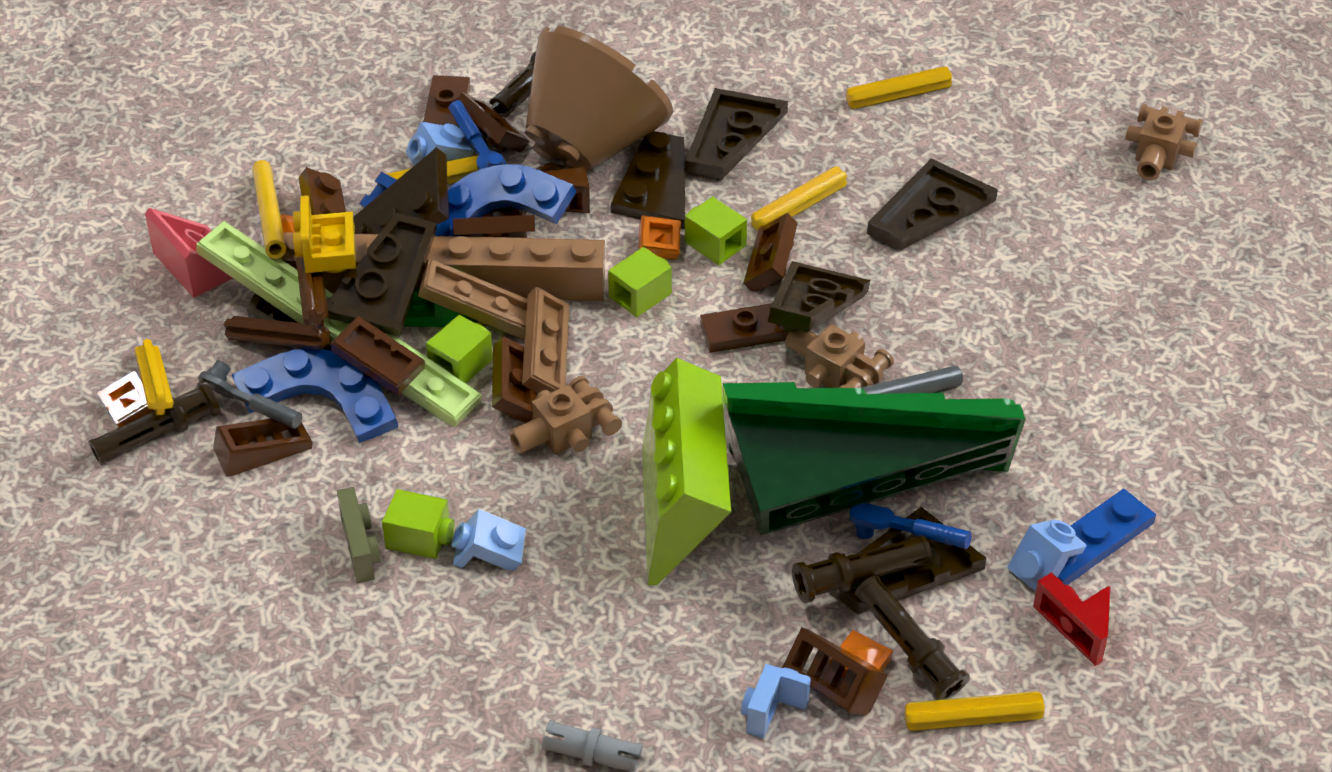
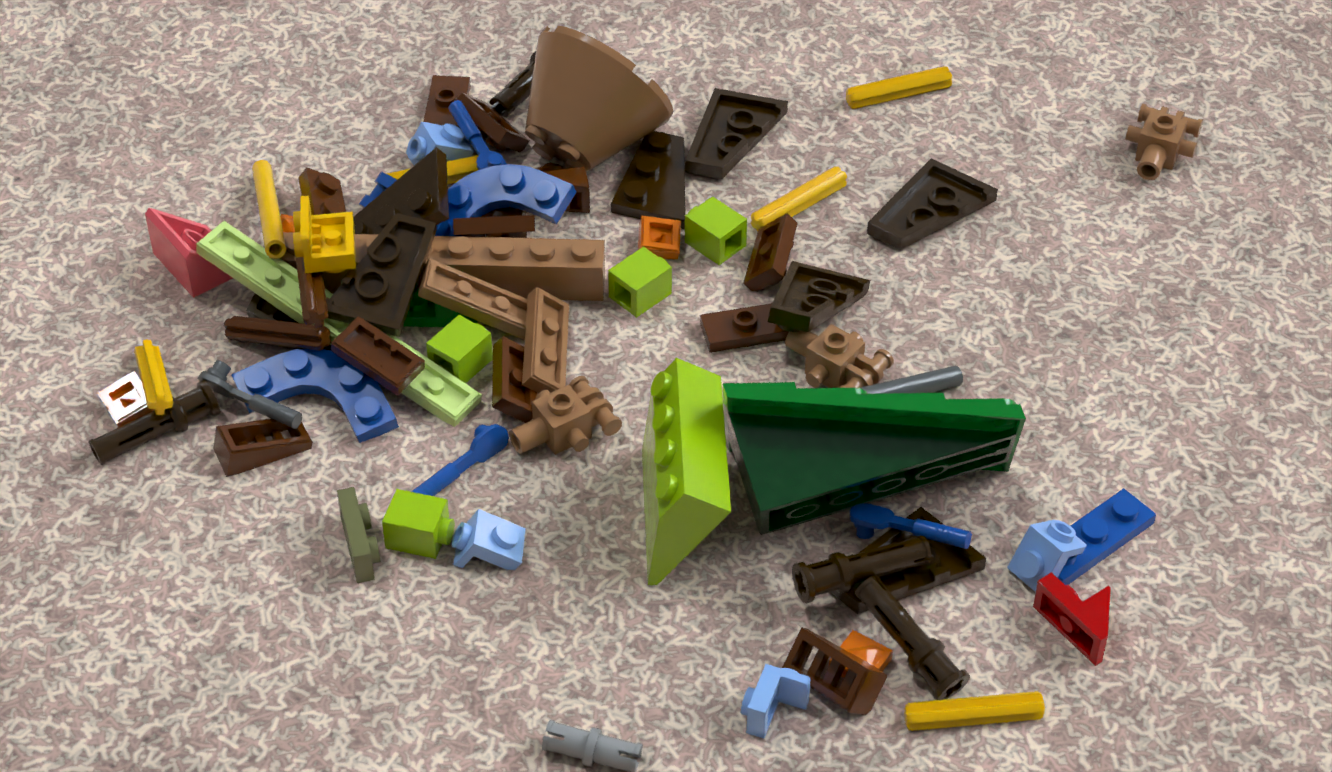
none -> blue piece [411,424,509,496]

